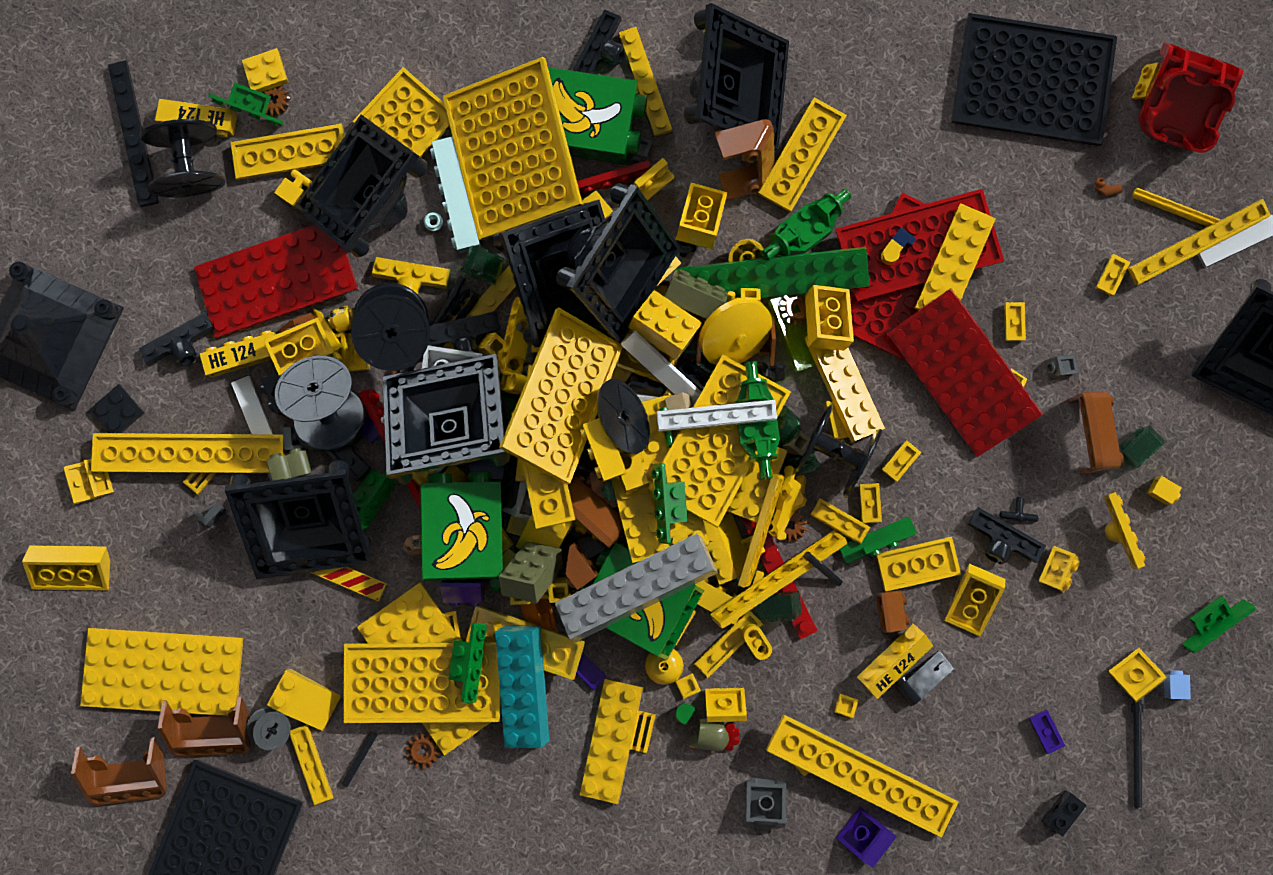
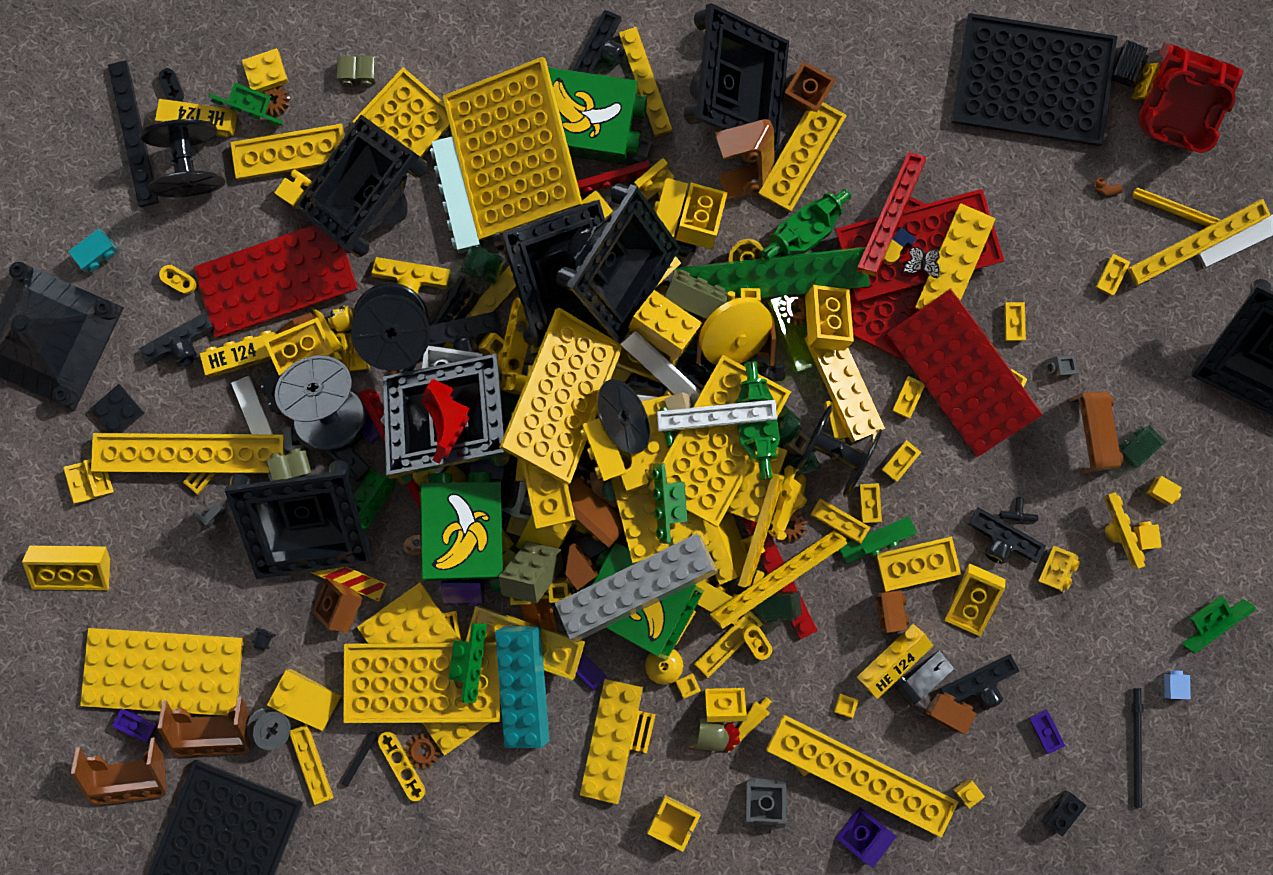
light aqua plate [424,212,443,232] -> none
green brick [676,703,695,725] -> none
black bar [803,552,843,586] -> none
yellow plate [1108,648,1167,703] -> none
none -> teal brick [68,228,118,273]
none -> dark purple plate [112,708,158,743]
none -> black beam [159,68,185,102]
none -> yellow plate [159,265,196,294]
none -> black brick [251,627,276,651]
none -> dark orange slope [312,578,362,632]
none -> olive brick [337,56,377,86]
none -> yellow beam [378,731,425,801]
none -> red arch [420,378,470,464]
none -> yellow piece [647,795,701,852]
none -> yellow brick [654,178,688,239]
none -> yellow bar [728,697,772,753]
none -> dark orange slope [784,61,836,112]
none -> red plate [858,152,926,277]
none -> yellow plate [892,376,925,419]
none -> animal [903,247,940,278]
none -> dark orange slope [923,692,977,735]
none -> black plate [940,654,1020,710]
none -> yellow brick [953,778,985,809]
none -> black brick [1112,40,1149,87]
none -> yellow brick [1133,521,1162,550]

